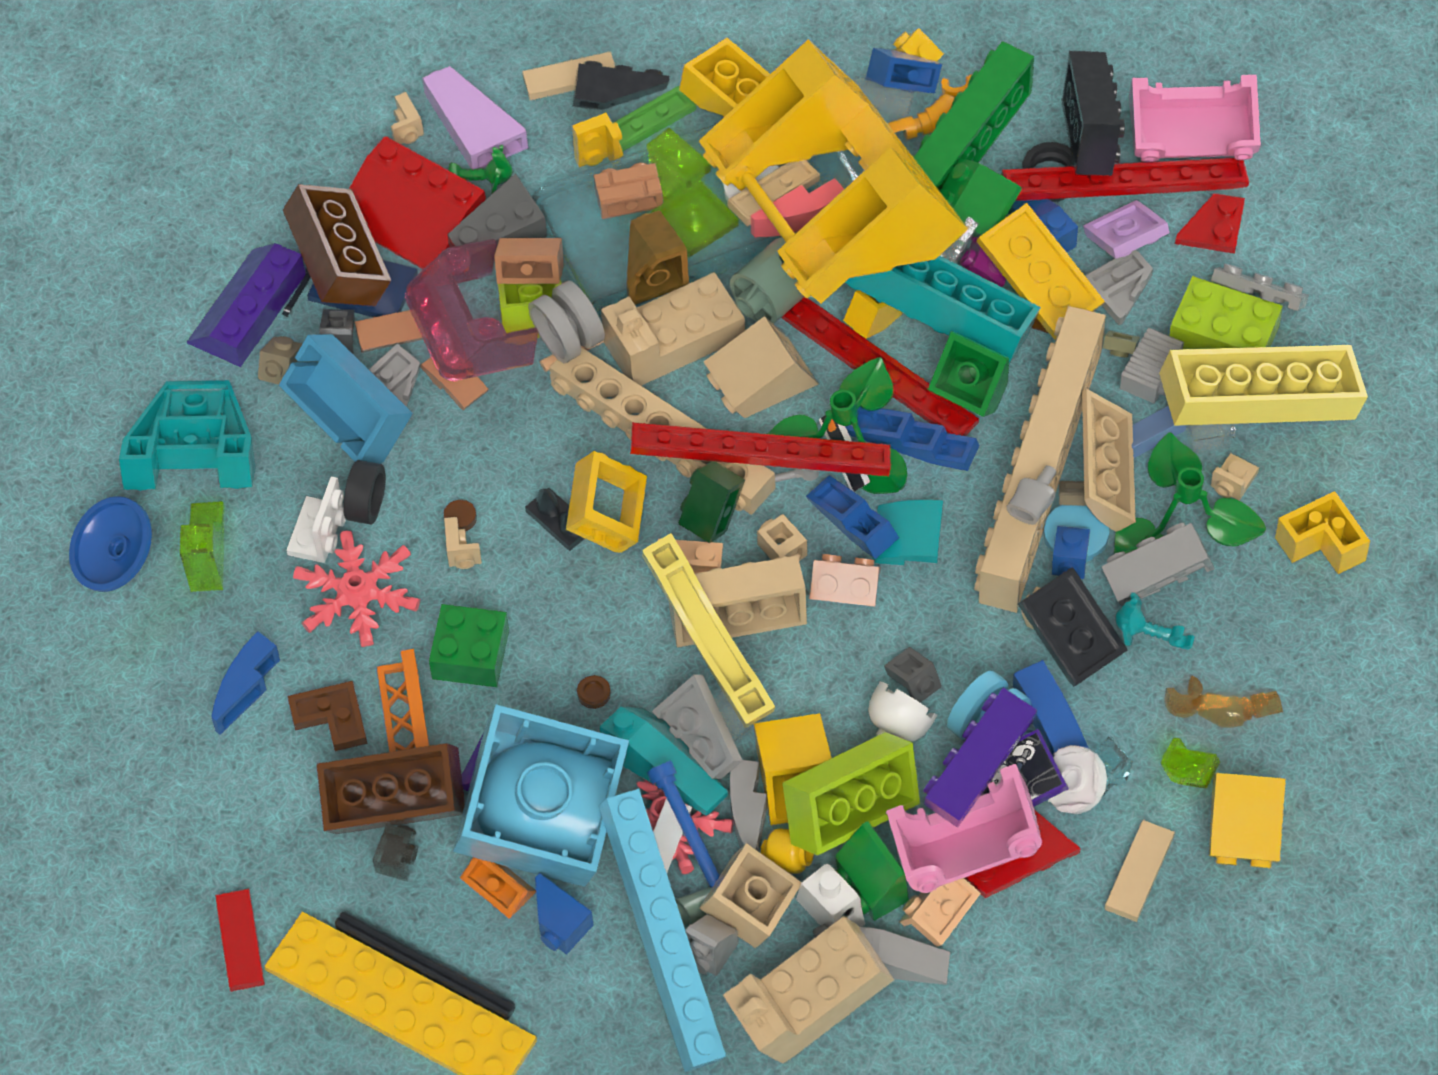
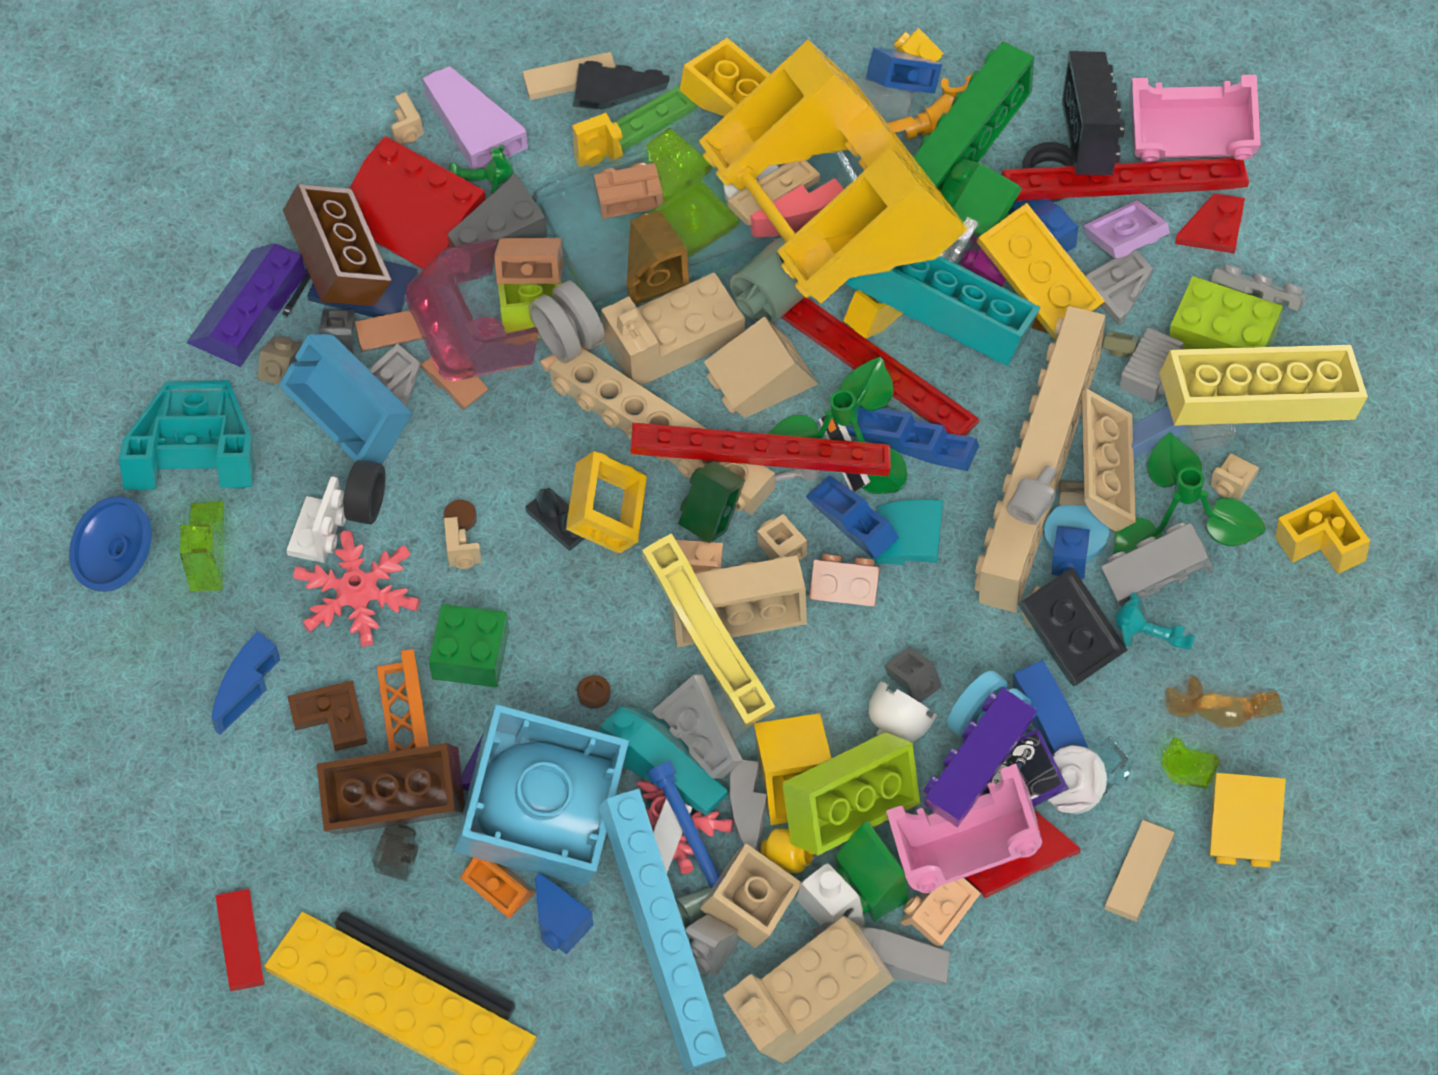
green slope [928,331,1009,417] -> none

